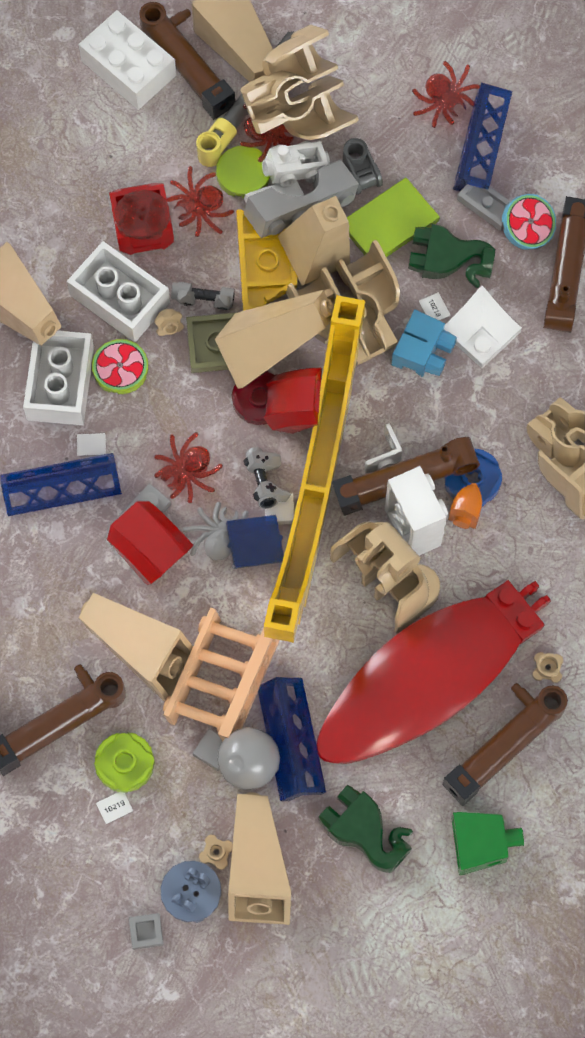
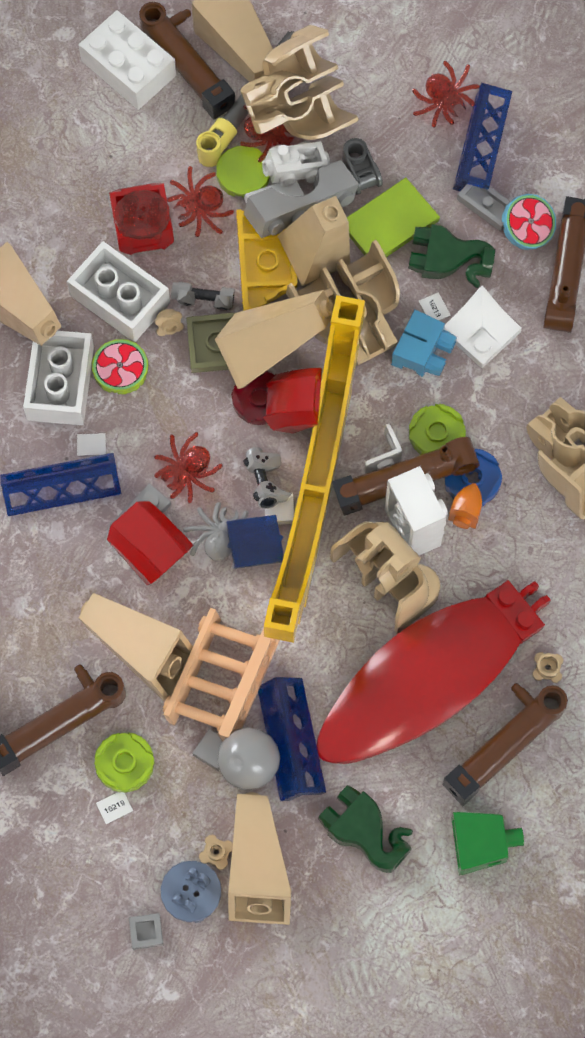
none -> lime tile [409,404,466,455]

